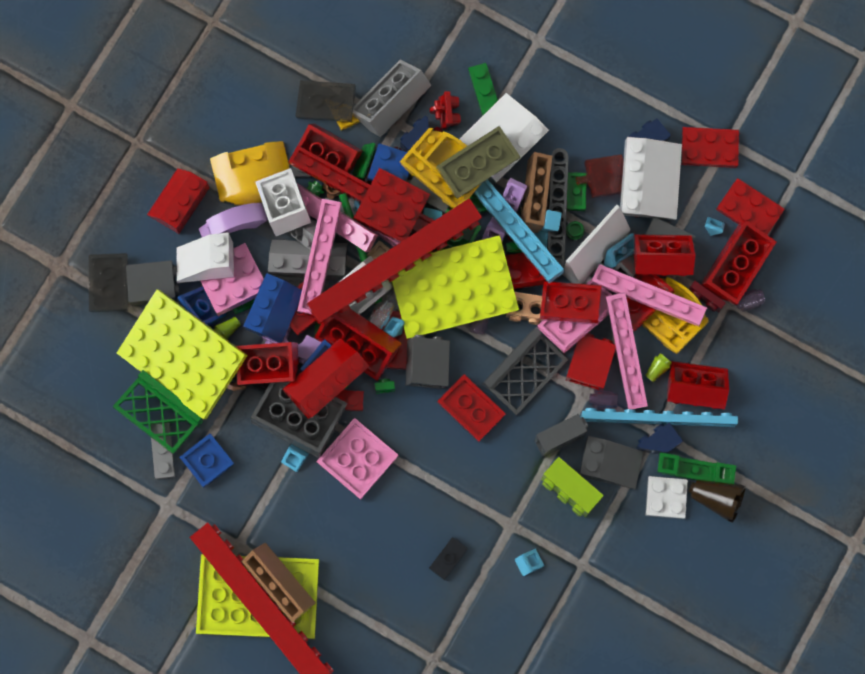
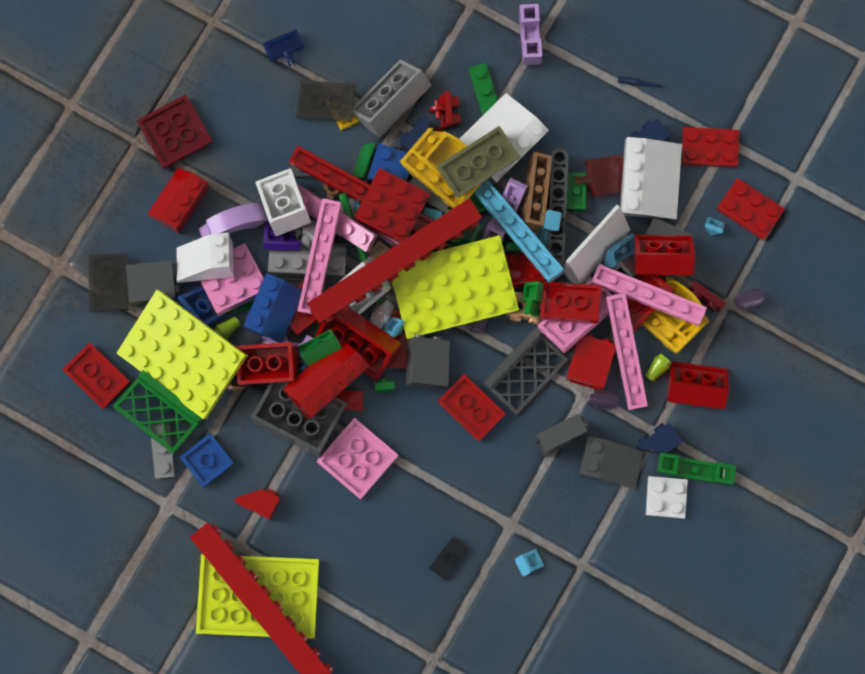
yellow slope [210,141,290,206] -> none
medium nougat brick [242,543,316,622] -> none
medium azure slope [281,445,309,472] -> none
red slope [298,123,363,174] -> none
green plate [307,180,324,197] -> none
lime brick [541,457,604,517] -> none
green plate [566,221,585,240] -> none
medium azure plate [581,408,738,427] -> none
dark brown cone [689,480,746,523] -> none
red slope [701,220,777,305] -> none
none -> red plate [62,342,131,410]
none -> dark red plate [136,94,213,170]
none -> red slope [234,488,281,521]
none -> clear blue plate [262,29,304,67]
none -> dark purple wing [264,220,301,251]
none -> green slope [298,329,341,366]
none -> lavender arch [519,4,542,65]
none -> green plate [522,281,544,317]
none -> dark blue piece [617,76,662,87]

